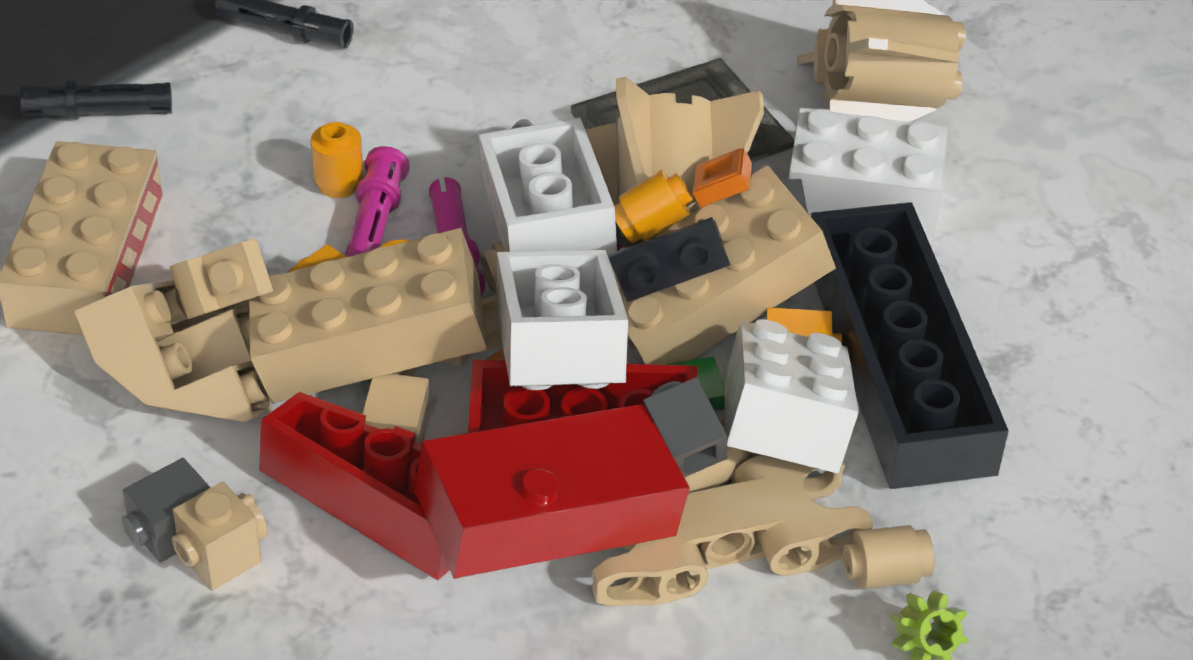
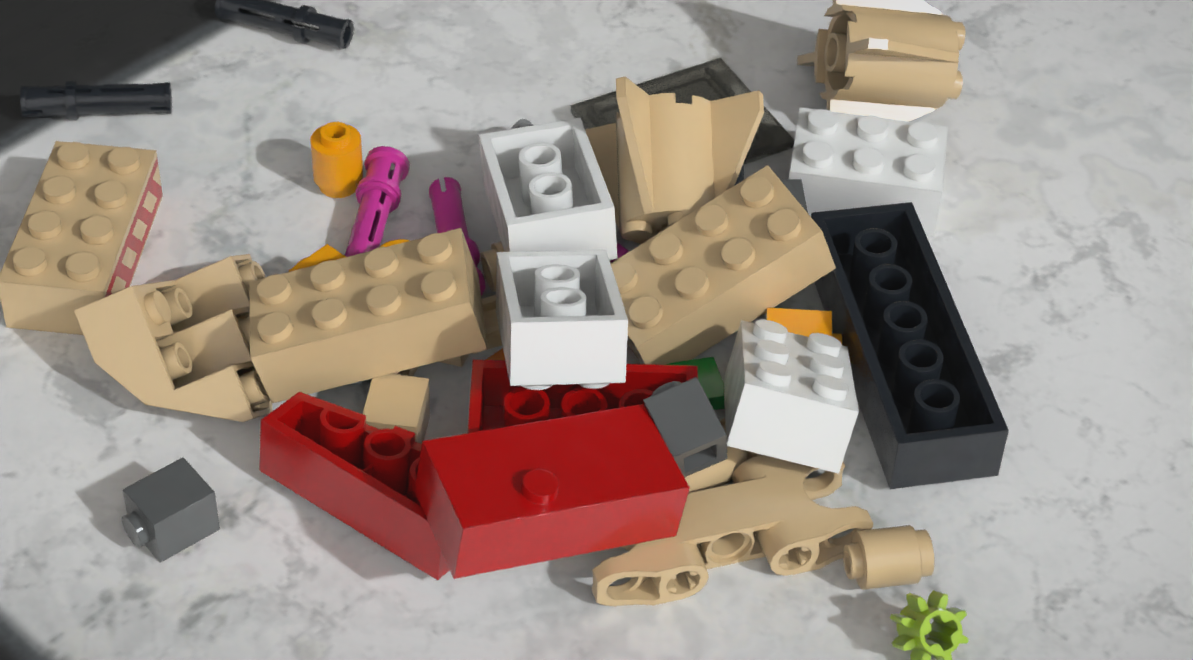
tan brick [170,238,273,319] -> none
tan brick [172,481,268,590] -> none
black hinge [608,217,730,302] -> none
light orange brick [614,169,694,244] -> none
orange tile [692,148,752,208] -> none

